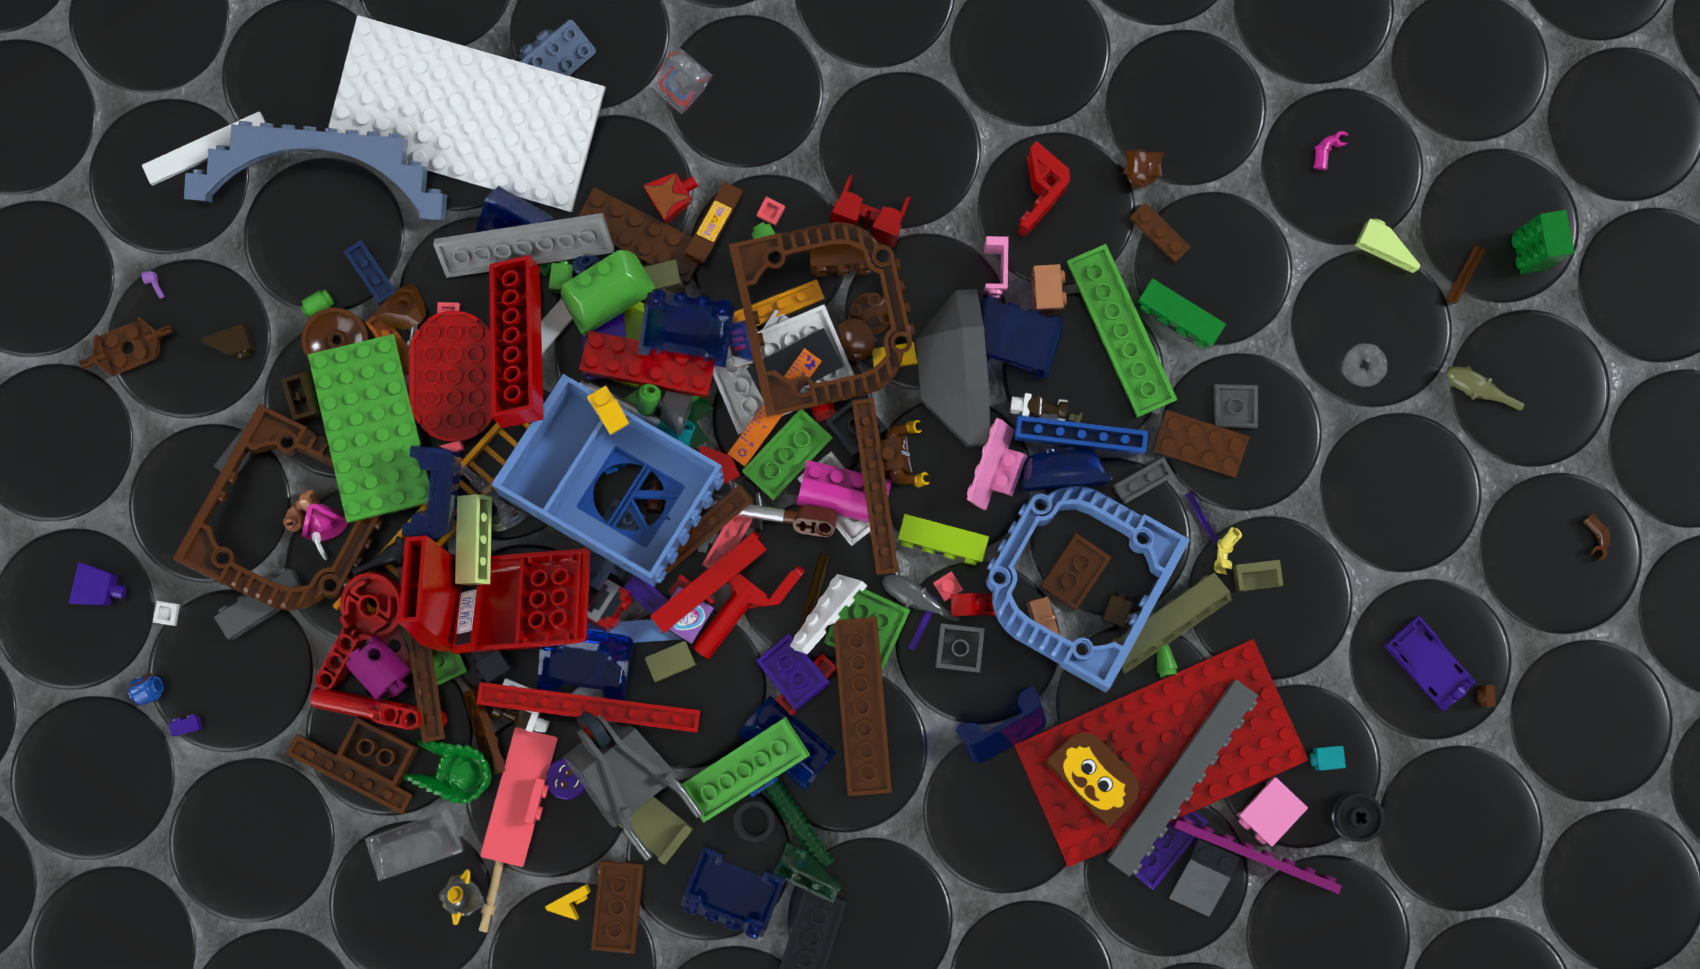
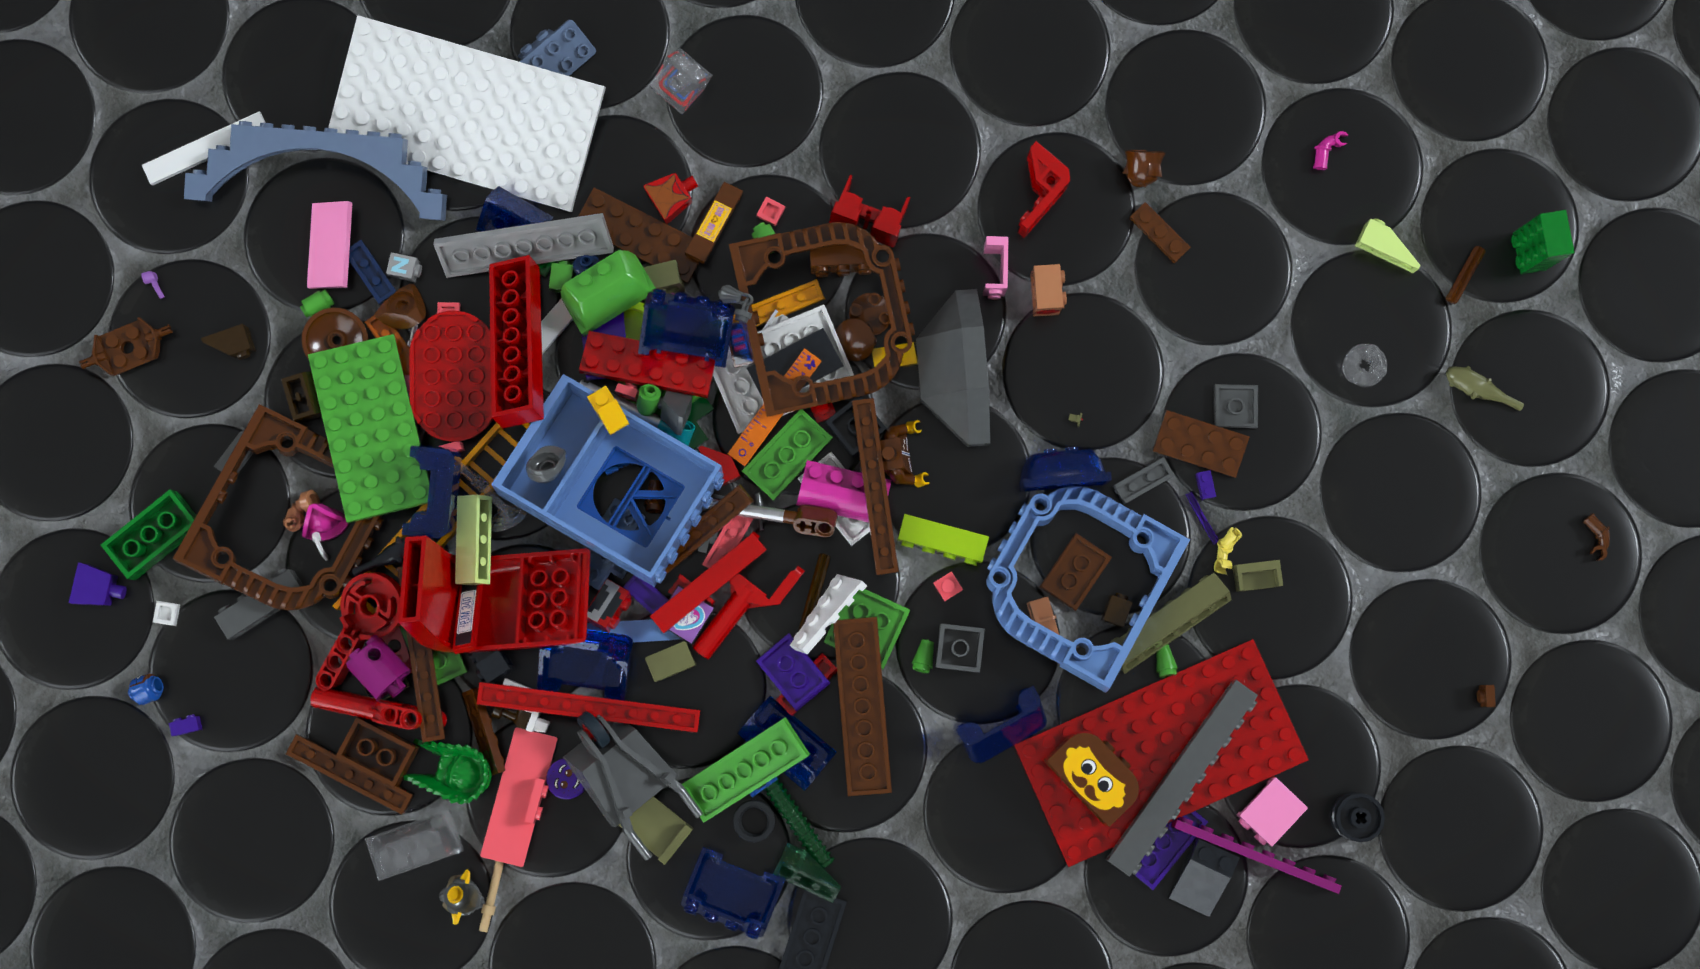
yellow slope [545,884,591,920] -> none
reddish brown tile [591,860,644,954] -> none
dark grey piece [882,574,960,623] -> none
dark purple piece [908,596,939,651] -> none
red slope [951,593,996,617] -> none
bright pink bracket [967,418,1027,510] -> none
clear blue windscreen [980,296,1065,379] -> none
hips [1009,393,1068,421] -> none
blue brick [1014,415,1148,456] -> none
bright green plate [1066,244,1177,418] -> none
green brick [1136,279,1226,349] -> none
teal brick [1310,745,1346,771] -> none
dark purple piece [1383,616,1476,711] -> none
none -> green brick [101,489,197,580]
none -> bright pink tile [307,201,352,289]
none -> light grey brick [386,252,422,283]
none -> dark grey hat [526,445,566,483]
none -> coral plate [615,383,639,402]
none -> dark grey piece [718,285,753,323]
none -> bright green cone [912,639,934,673]
none -> dark purple piece [1195,470,1216,500]

